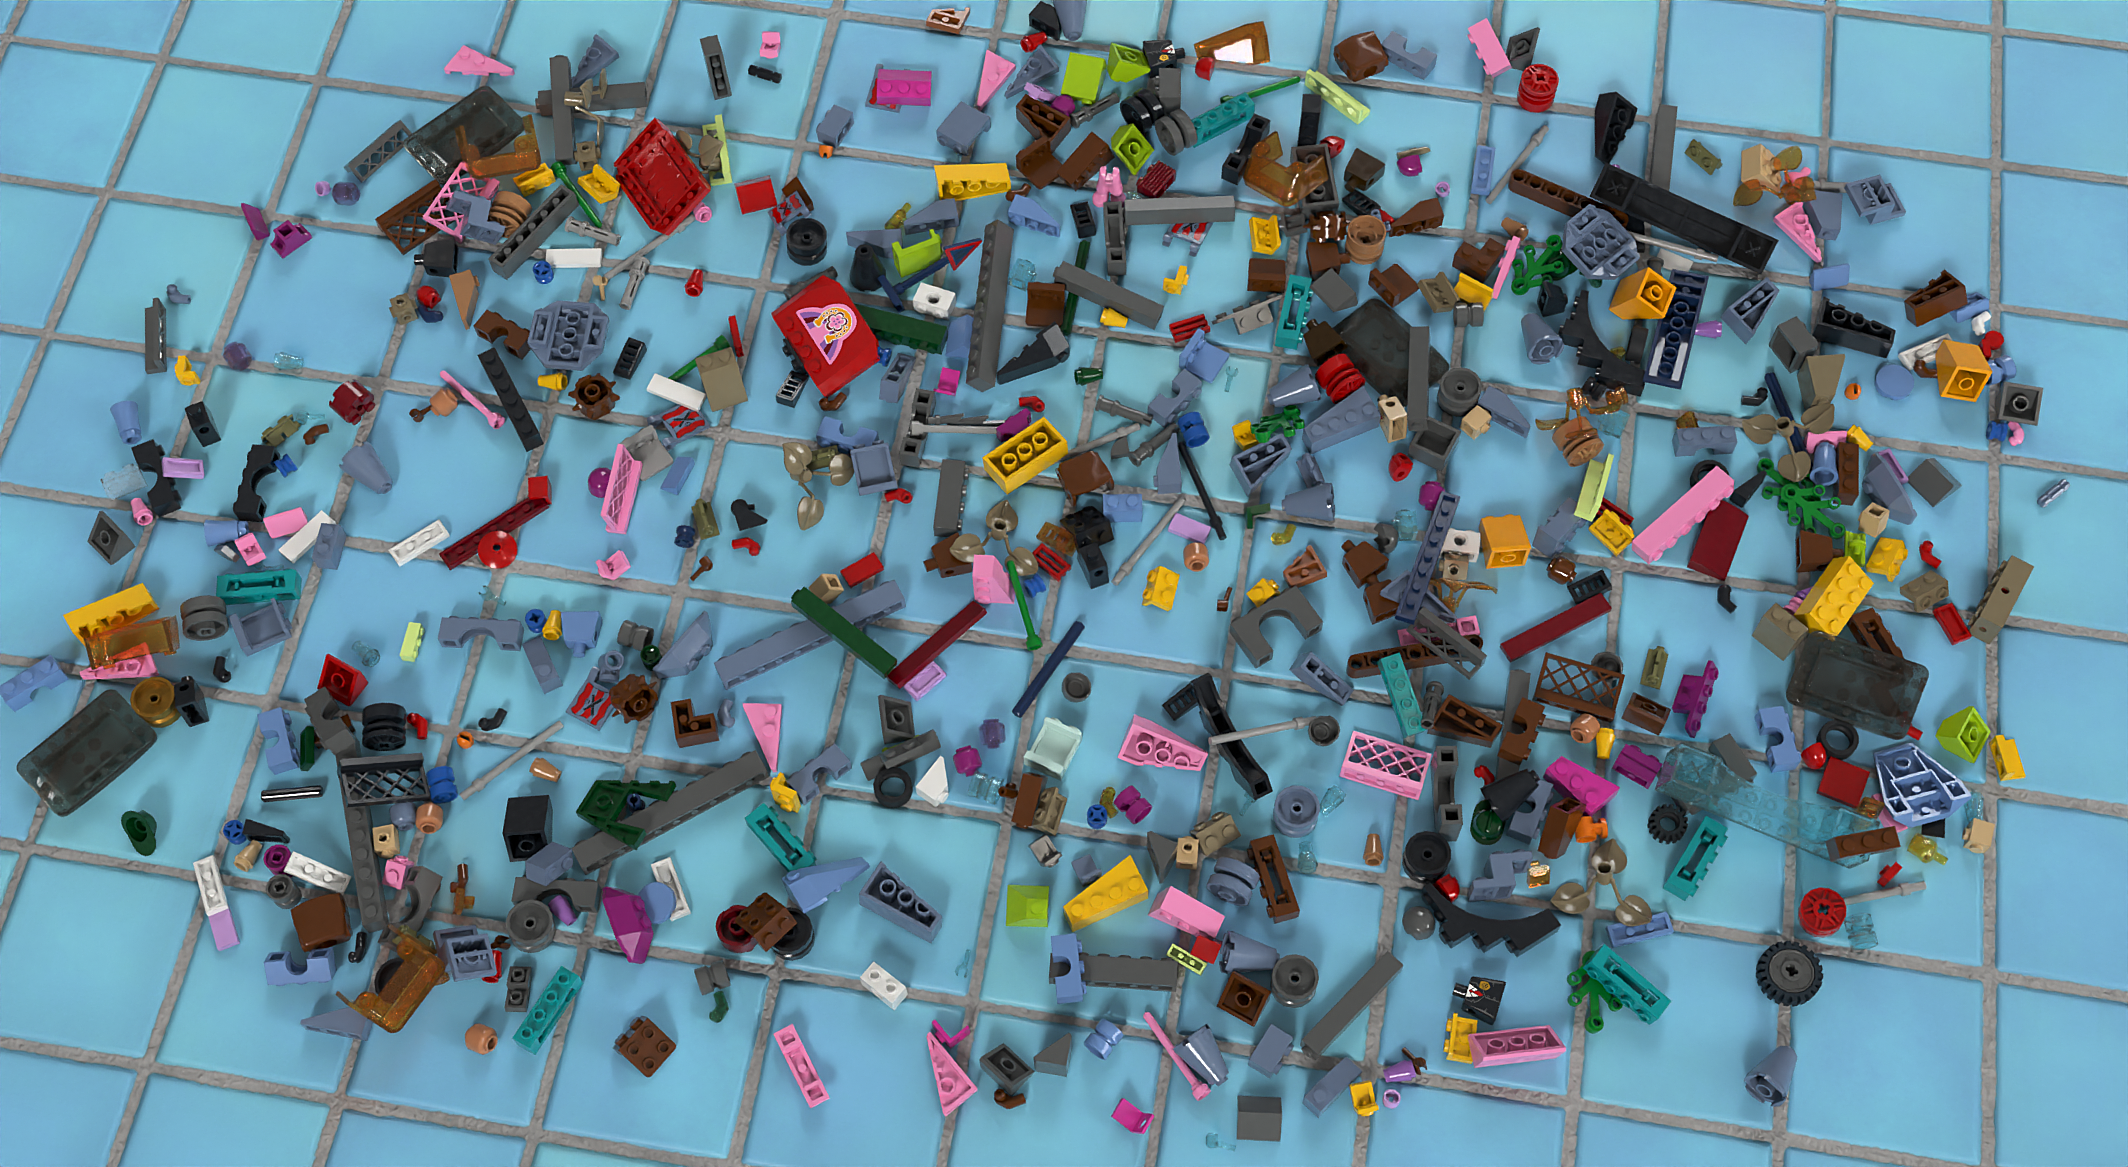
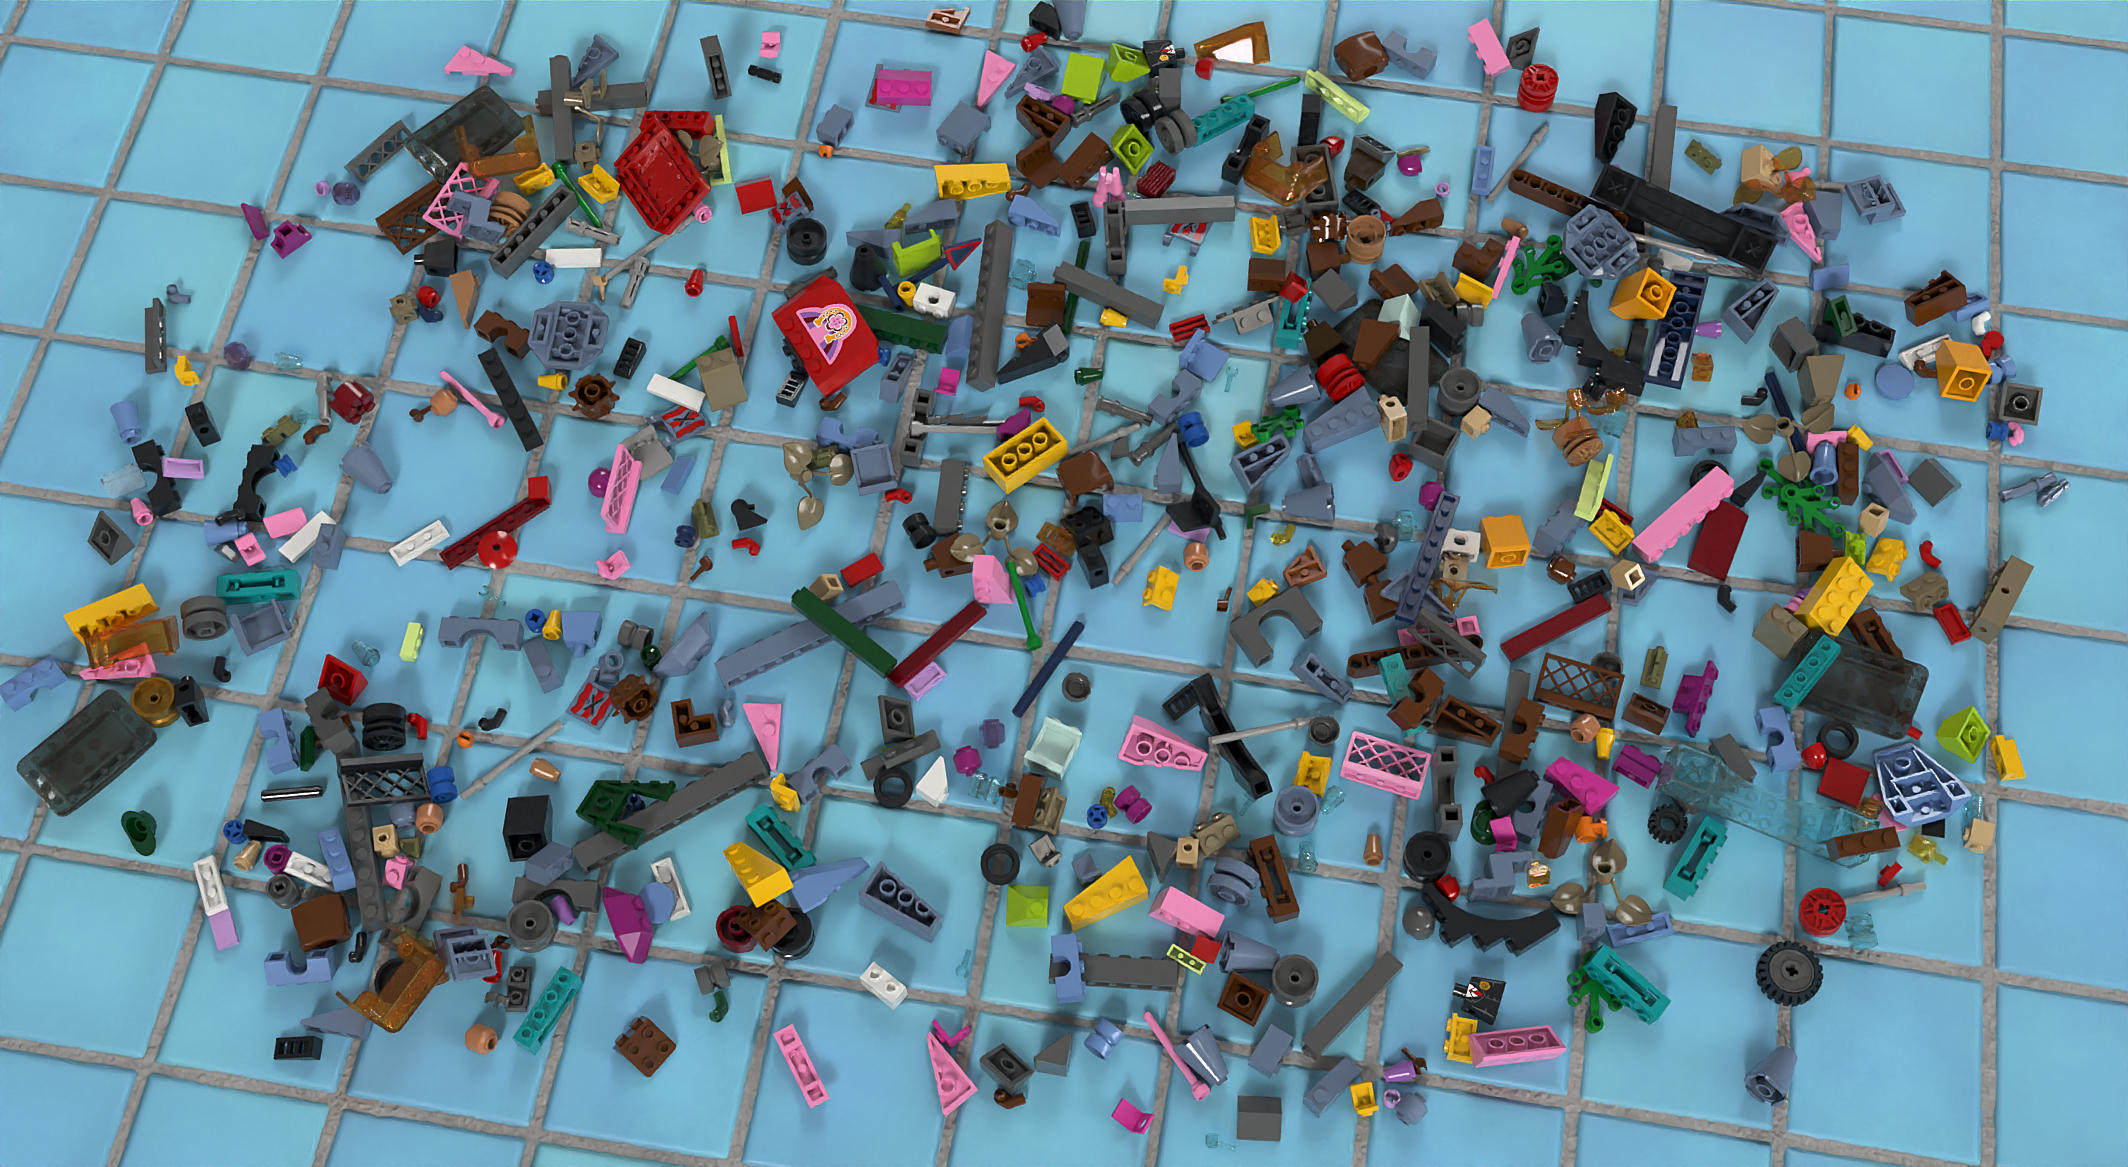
none -> black arm [215,508,246,526]
none -> black slope [273,1036,323,1060]
none -> light grey pin [315,372,333,425]
none -> medium blue arch [317,827,356,893]
none -> olive tile [399,837,421,859]
none -> dark grey piece [484,992,511,1008]
none -> red brick [639,110,716,140]
none -> yellow wedge [722,841,794,908]
none -> yellow cone [898,281,916,307]
none -> black wheel [902,512,937,549]
none -> black tyre [980,843,1020,885]
none -> orange bar [1015,332,1038,352]
none -> black bracket [1165,484,1221,532]
none -> red slope [1279,271,1308,304]
none -> yellow bracket [1293,751,1333,798]
none -> dark grey slope [1351,134,1396,166]
none -> reddish brown slope [1352,318,1401,371]
none -> light aqua slope [1377,294,1420,341]
none -> reddish brown arch [1387,667,1445,731]
none -> sand blue head [1395,1092,1428,1126]
none -> black brick [1418,299,1467,358]
none -> dark pink bracket [1490,815,1518,852]
none -> sand blue brick [1575,903,1606,943]
none -> tan brick [1609,559,1645,591]
none -> sand blue wing [1617,569,1660,607]
none -> clear orange bracket [1691,352,1714,382]
none -> sand blue wedge [1719,202,1791,247]
none -> teal brick [1773,635,1841,715]
none -> dark green slope [1823,295,1858,338]
none -> sand blue pin [1998,472,2057,503]

